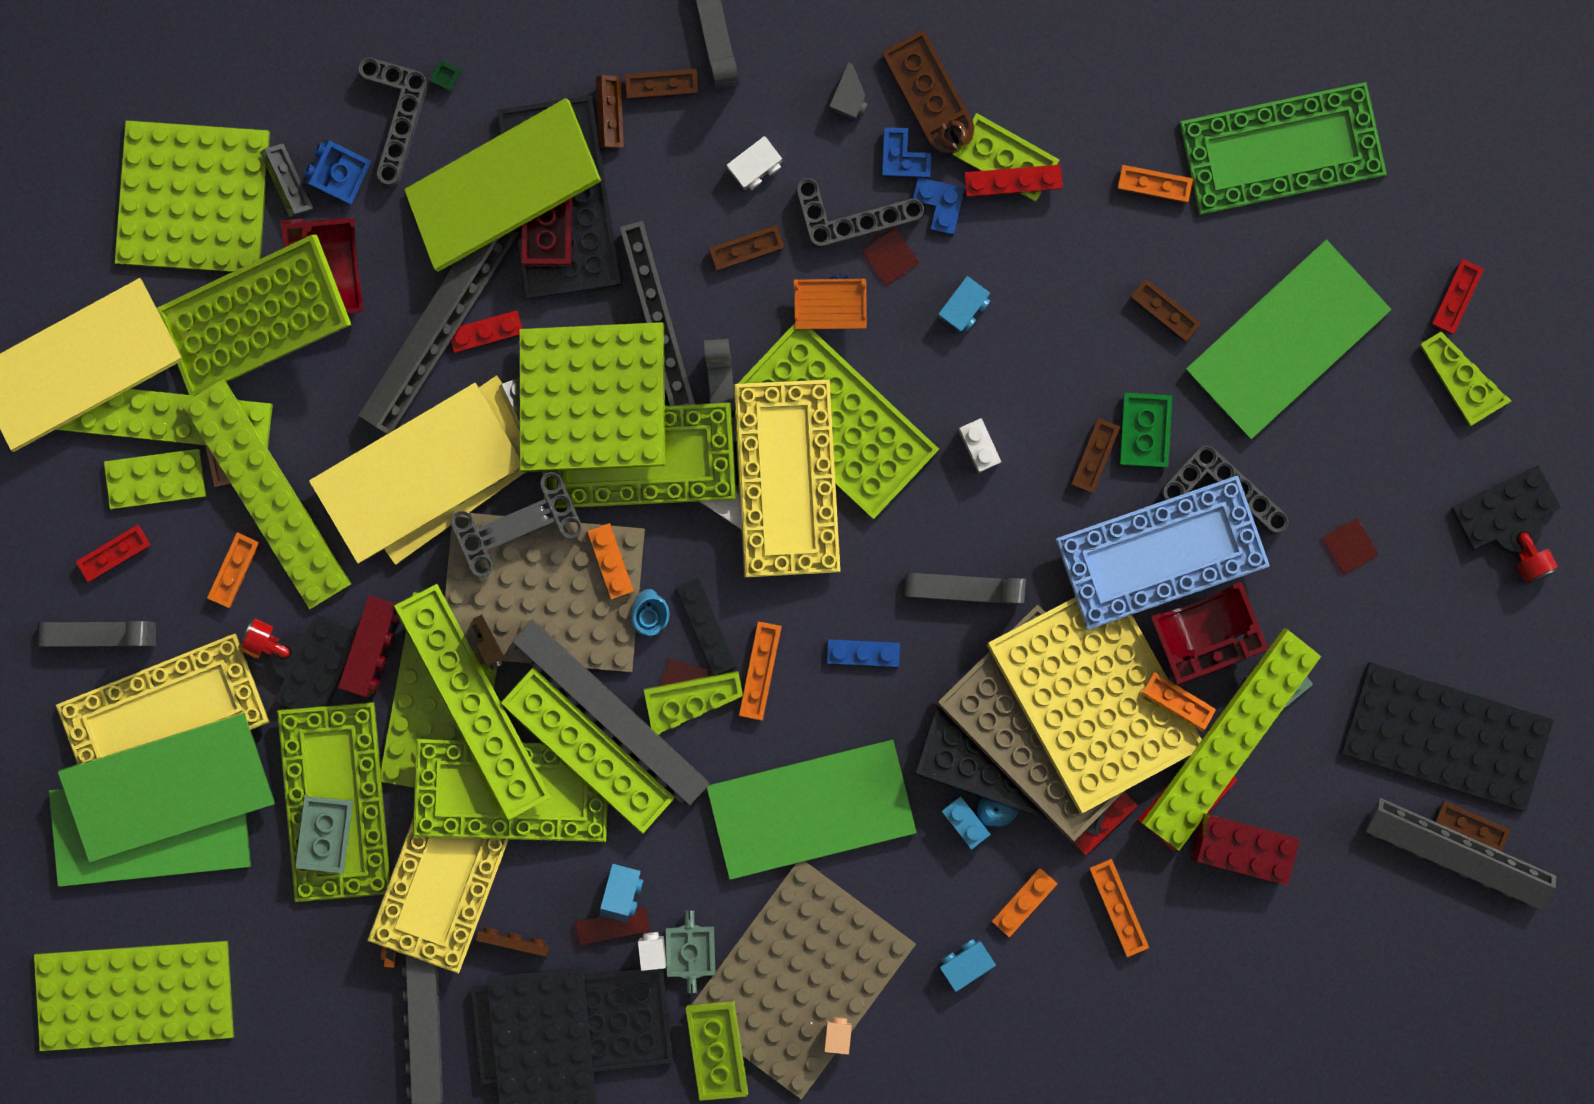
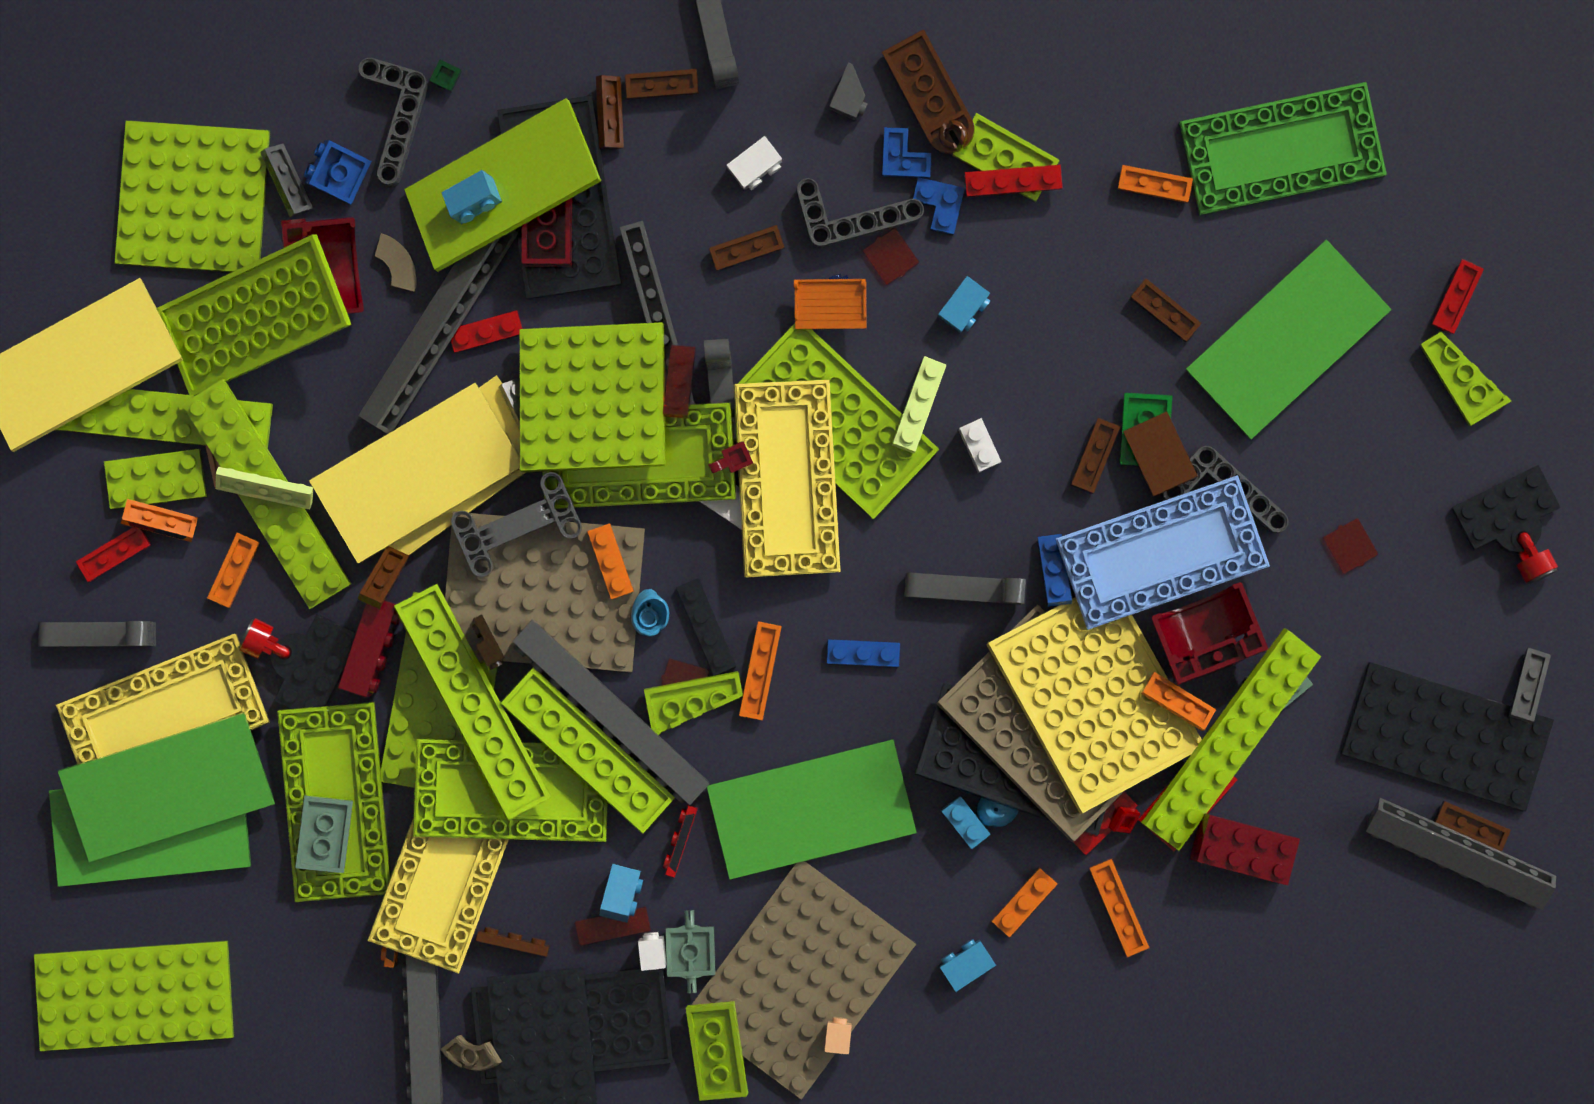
none -> orange plate [121,499,198,542]
none -> yellowish green plate [216,467,313,510]
none -> reddish brown plate [358,546,409,609]
none -> dark tan tile [375,233,417,292]
none -> dark azure brick [441,170,502,224]
none -> dark tan tile [441,1035,502,1071]
none -> clear red plate [663,345,696,418]
none -> plate [663,805,698,878]
none -> dark red plate [708,441,753,473]
none -> yellowish green plate [892,356,946,454]
none -> blue plate [1038,534,1072,607]
none -> red tile [1109,807,1141,833]
none -> reddish brown tile [1123,411,1198,497]
none -> dark grey plate [1509,648,1551,724]

